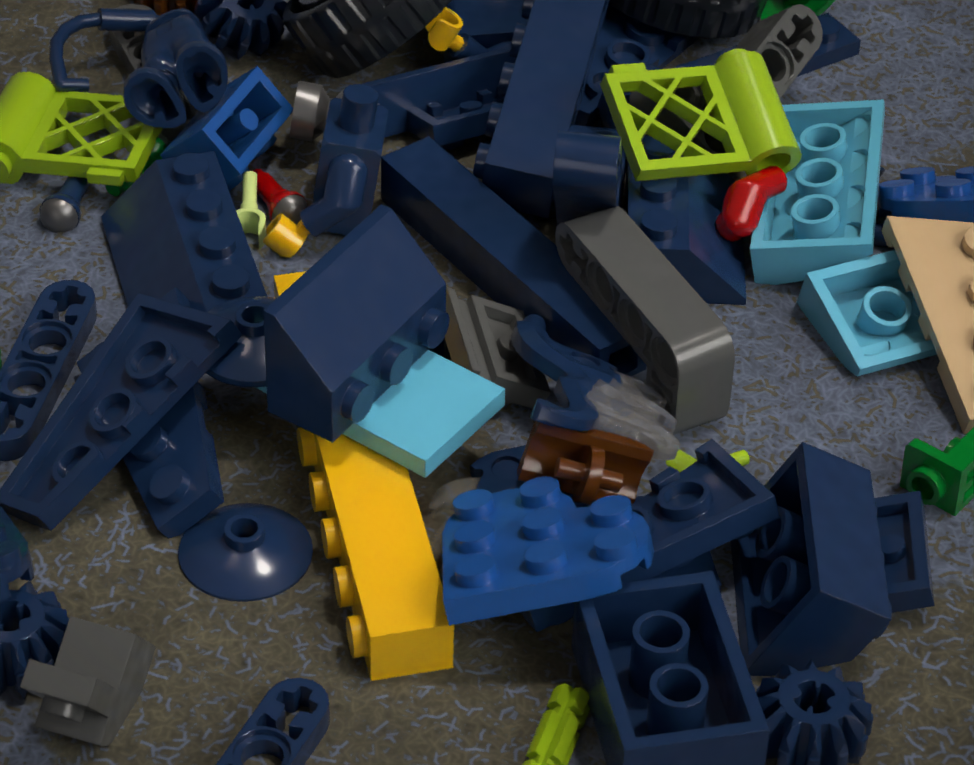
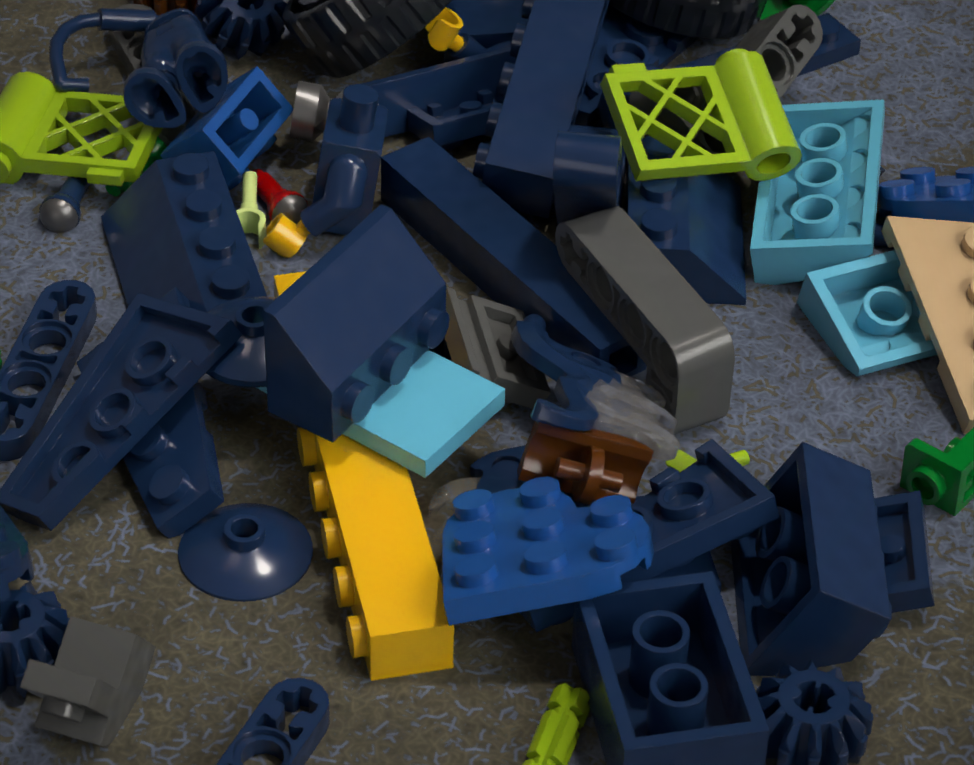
red arm [716,165,787,241] -> none

